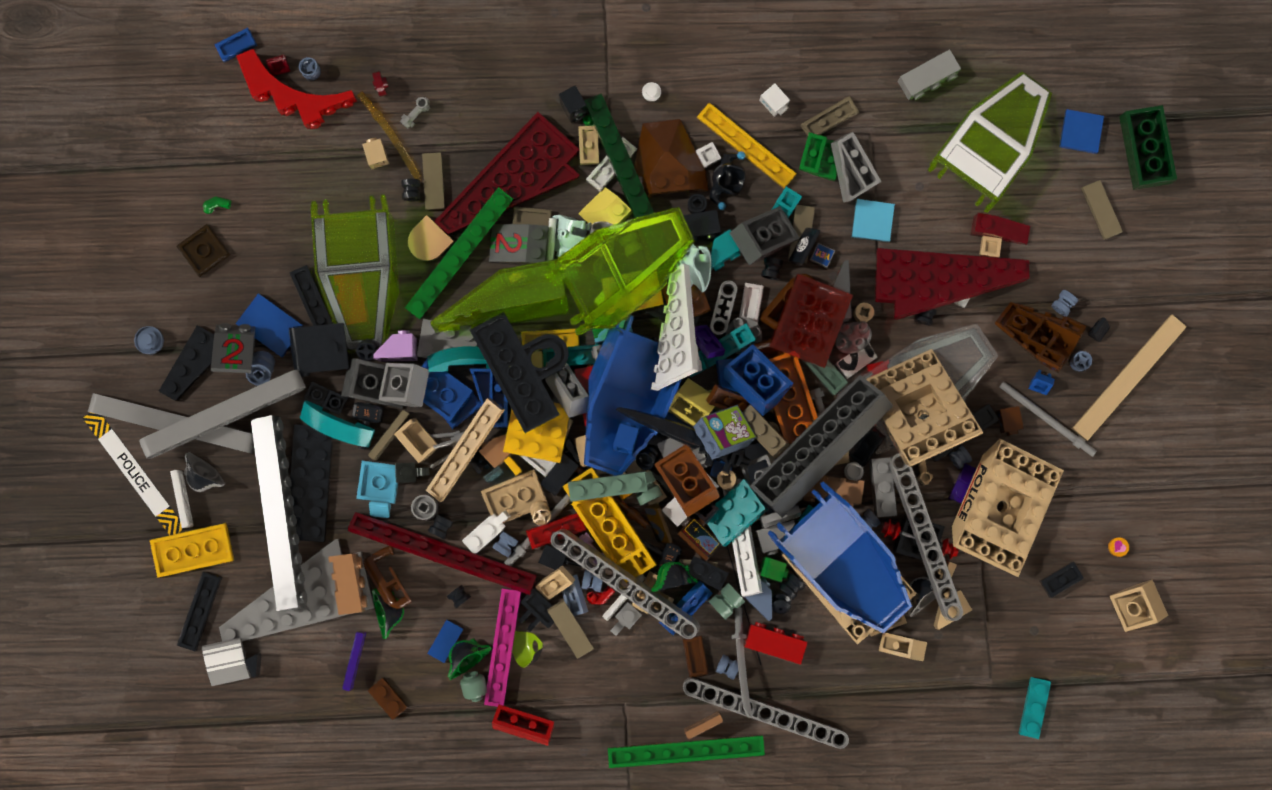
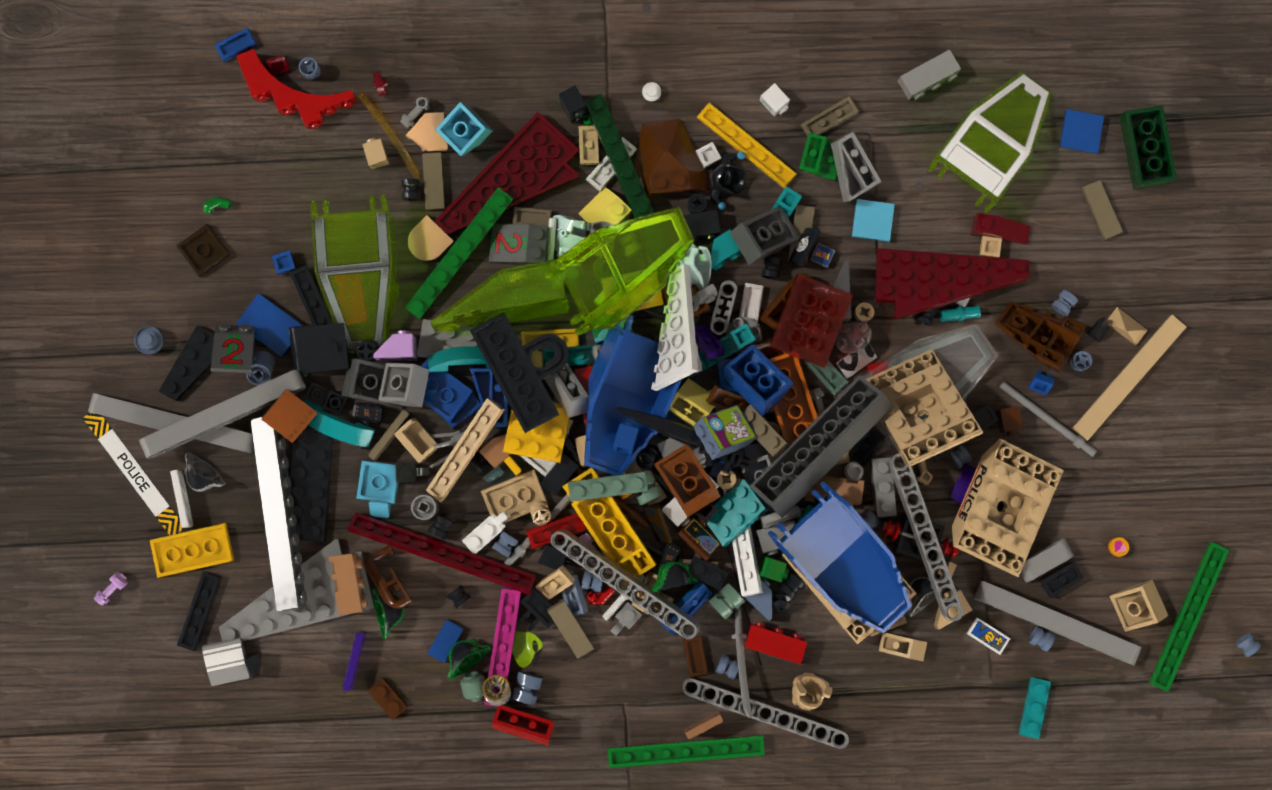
none -> lavender bar [94,571,129,606]
none -> dark orange slope [261,389,317,443]
none -> blue plate [272,250,296,275]
none -> light nougat slope [405,112,448,152]
none -> medium azure slope [435,102,493,156]
none -> light grey wheel [482,675,511,706]
none -> sand blue wheel [511,671,543,705]
none -> light grey plate [692,284,718,313]
none -> tan helmet [792,673,832,711]
none -> teal pin [940,306,981,322]
none -> tile [966,617,1010,655]
none -> light grey beam [974,581,1142,666]
none -> light grey beam [1020,538,1074,582]
none -> sand blue wheel [1028,626,1055,652]
none -> tan slope [1107,307,1148,346]
none -> green plate [1148,542,1229,692]
none -> sand blue wheel [1235,632,1262,657]

